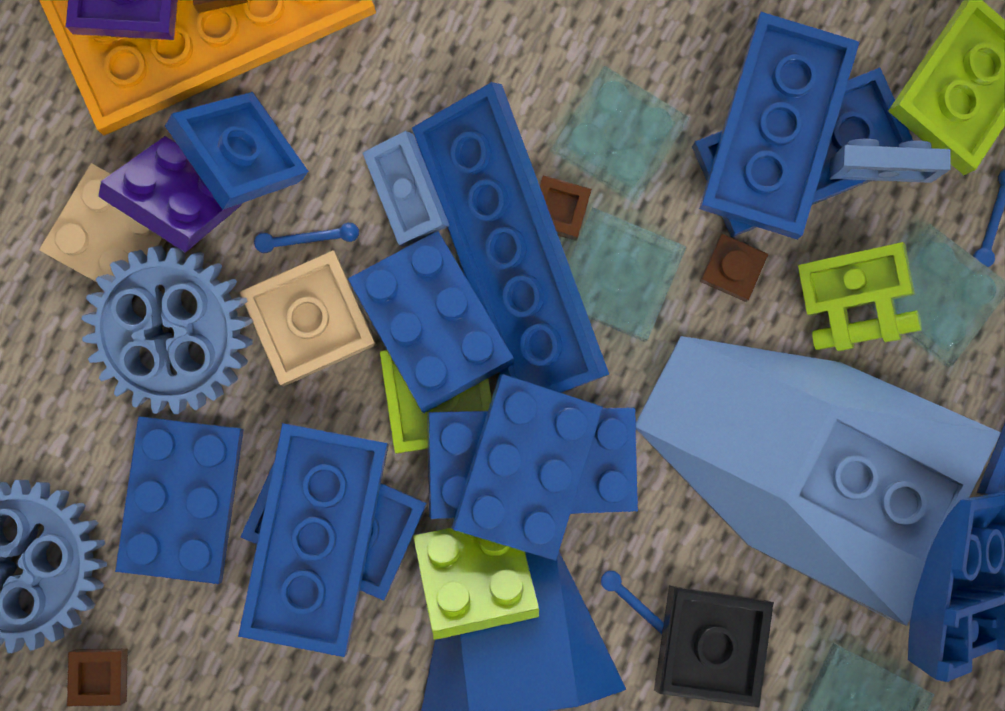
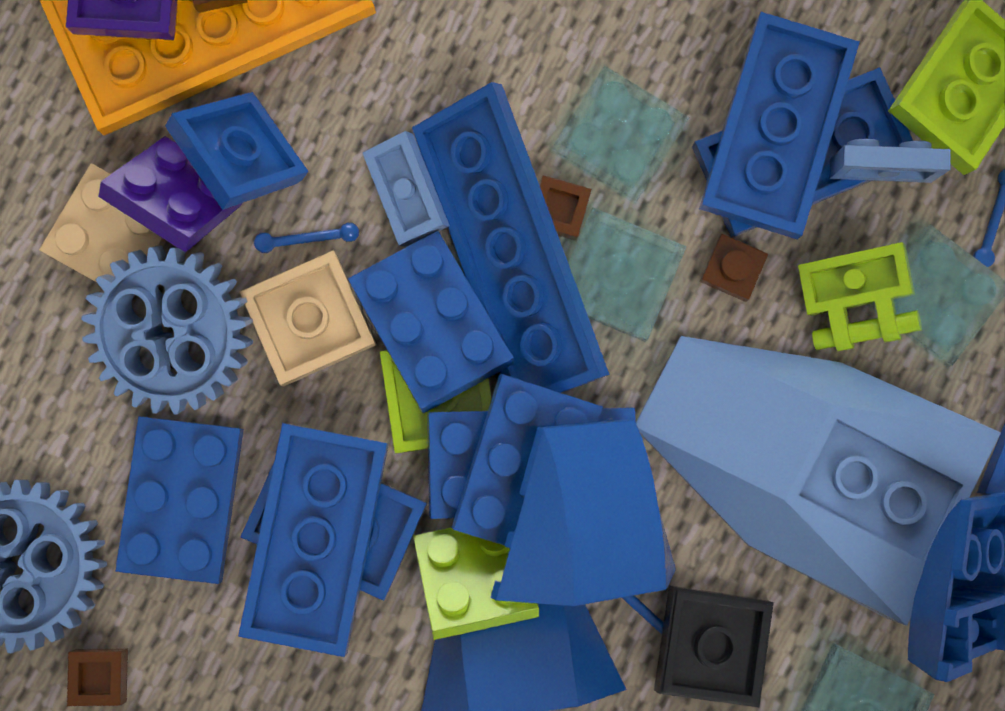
none -> blue wedge [490,419,676,606]

